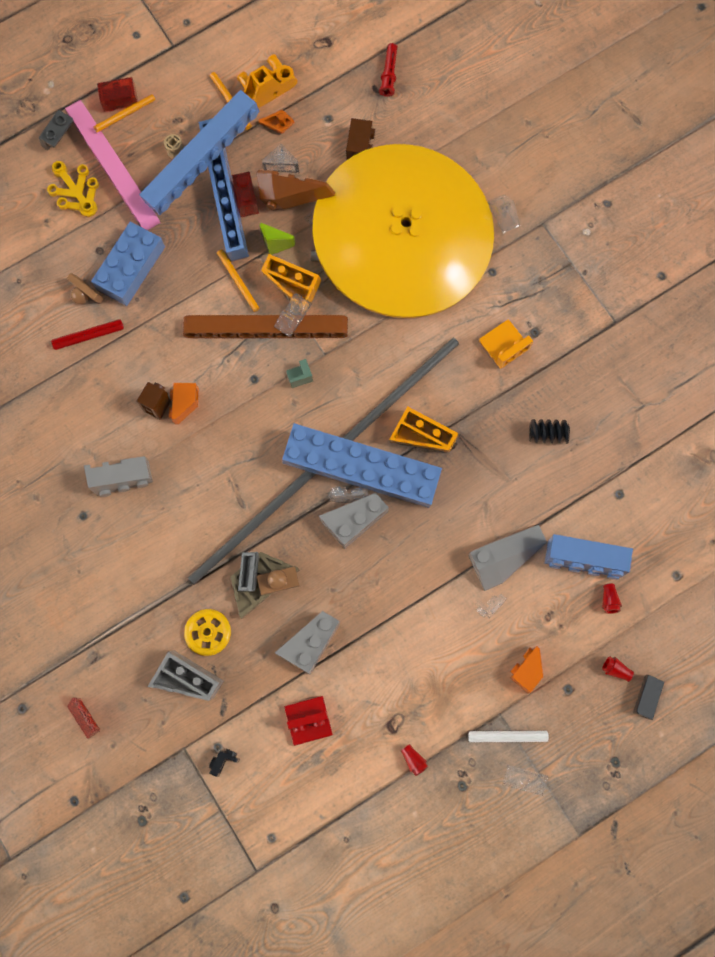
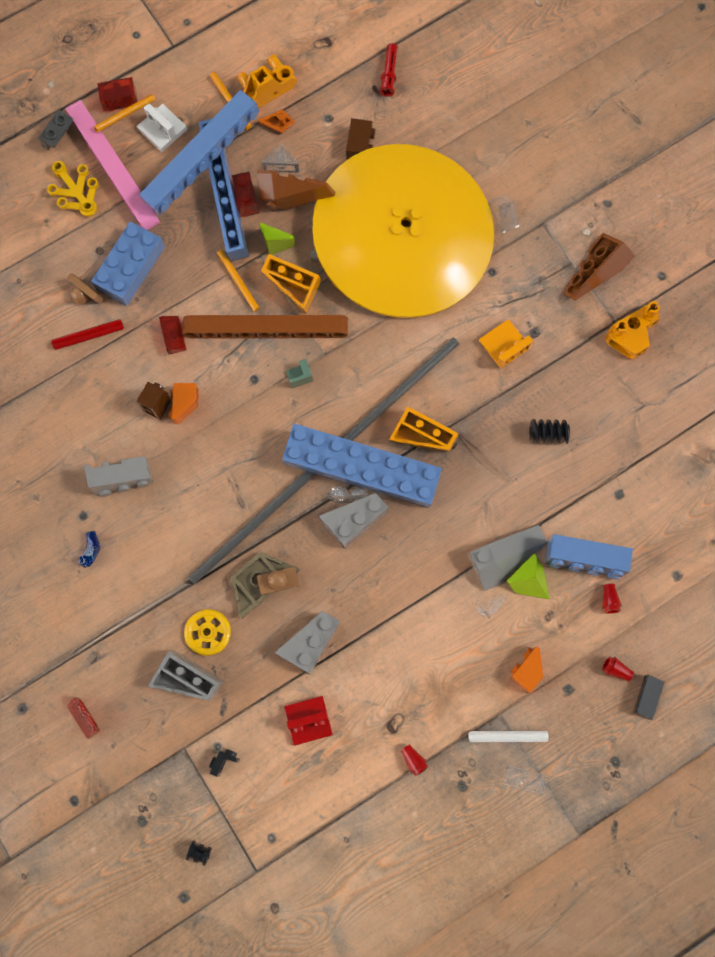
tan wheel [164,134,184,159] -> none
dark grey tile [238,552,259,591] -> none
clear slope [274,293,312,337] -> none
none -> clear blue arm [78,531,100,568]
none -> white bracket [137,103,188,152]
none -> clear red slope [159,316,187,355]
none -> black bush [186,840,212,866]
none -> lime slope [507,554,550,599]
none -> dark orange wedge [563,233,635,301]
none -> light orange piece [606,301,661,360]

